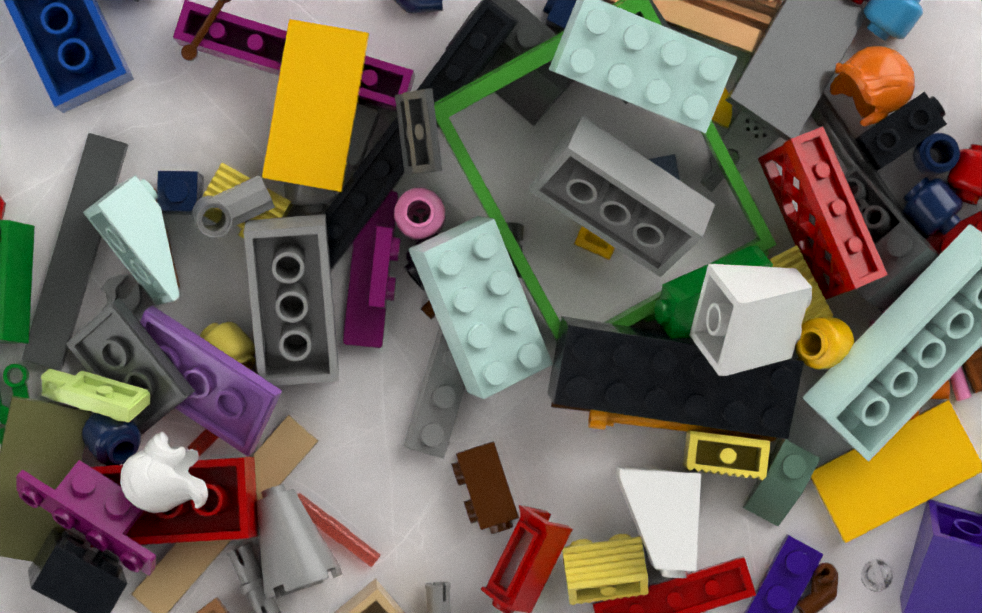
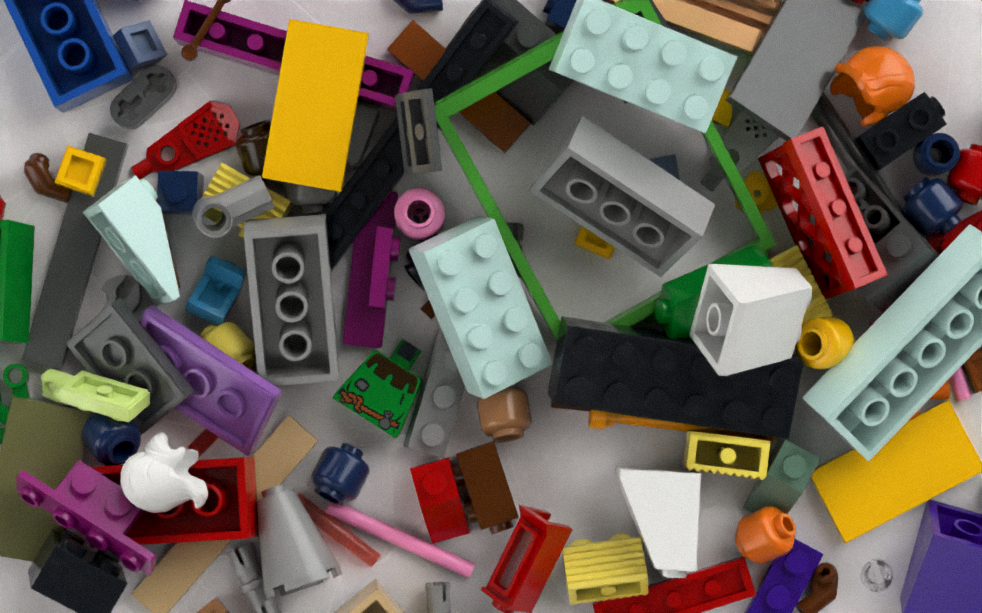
none -> reddish brown arm [24,153,72,203]
none -> yellow tile [54,146,107,197]
none -> dark grey beam [110,65,177,129]
none -> sand blue plate [112,20,167,70]
none -> red piece [131,101,241,180]
none -> dark azure bracket [185,256,246,326]
none -> dark brown head [235,120,271,181]
none -> dark blue head [311,443,370,505]
none -> bright pink bar [325,502,475,578]
none -> torso [332,339,423,438]
none -> dark orange tile [387,20,531,154]
none -> red slope [410,457,470,544]
none -> medium nougat head [477,385,532,443]
none -> yellow plant [735,171,777,215]
none -> orange head [735,506,796,564]

